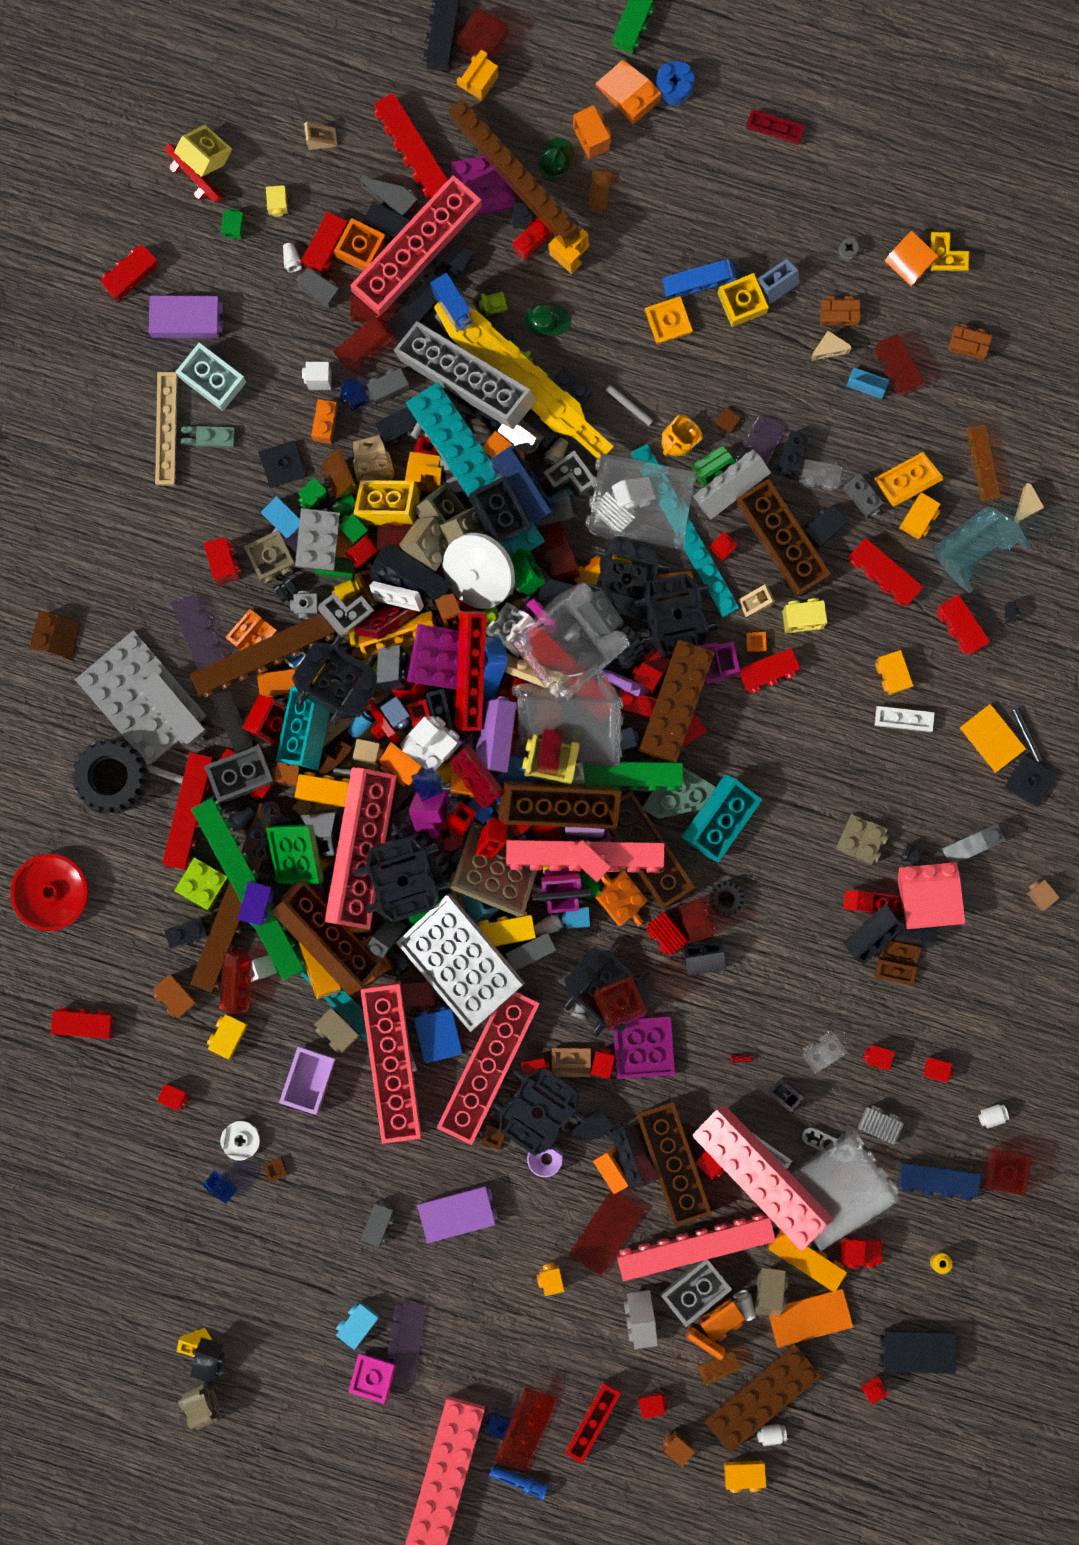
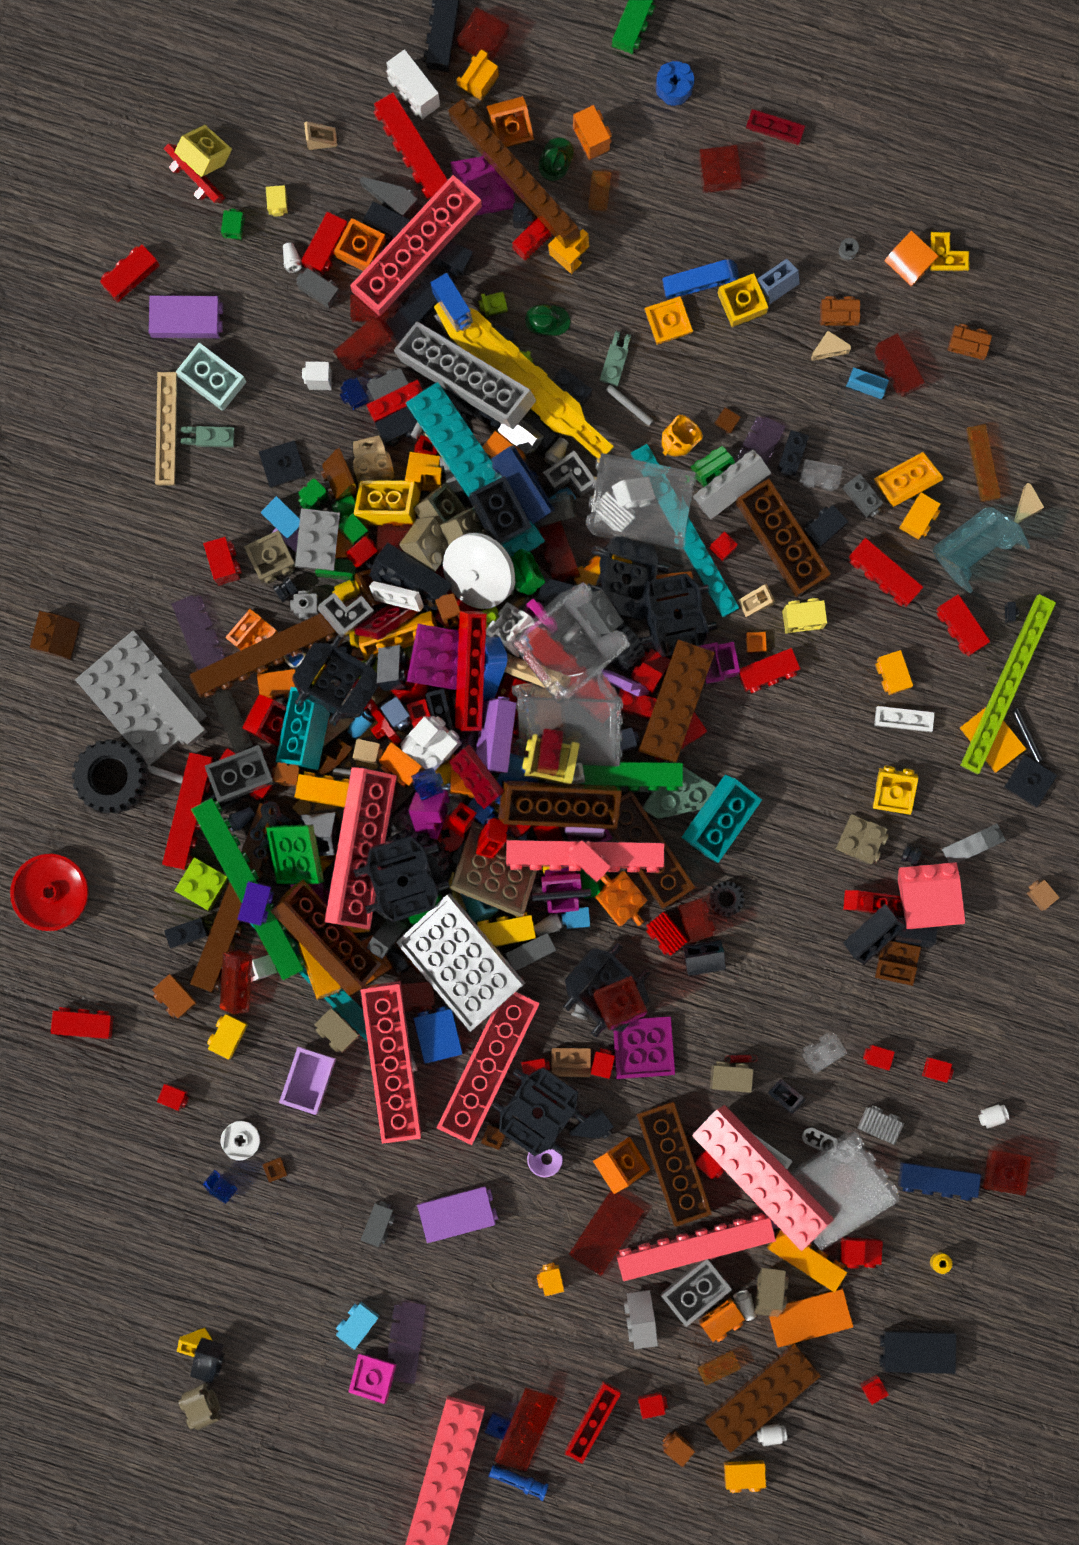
orange brick [311,399,338,444] -> none
orange slope [595,60,661,125] -> none
black brick [611,1124,658,1188] -> none
orange slope [685,1326,725,1360] -> none
none -> red brick [366,380,423,423]
none -> white piece [386,49,440,119]
none -> orange slope [487,96,534,147]
none -> sand green hinge [600,331,631,386]
none -> clear red brick [698,145,742,193]
none -> dark tan brick [710,1061,753,1093]
none -> yellow plate [873,765,918,815]
none -> lime plate [960,594,1056,774]

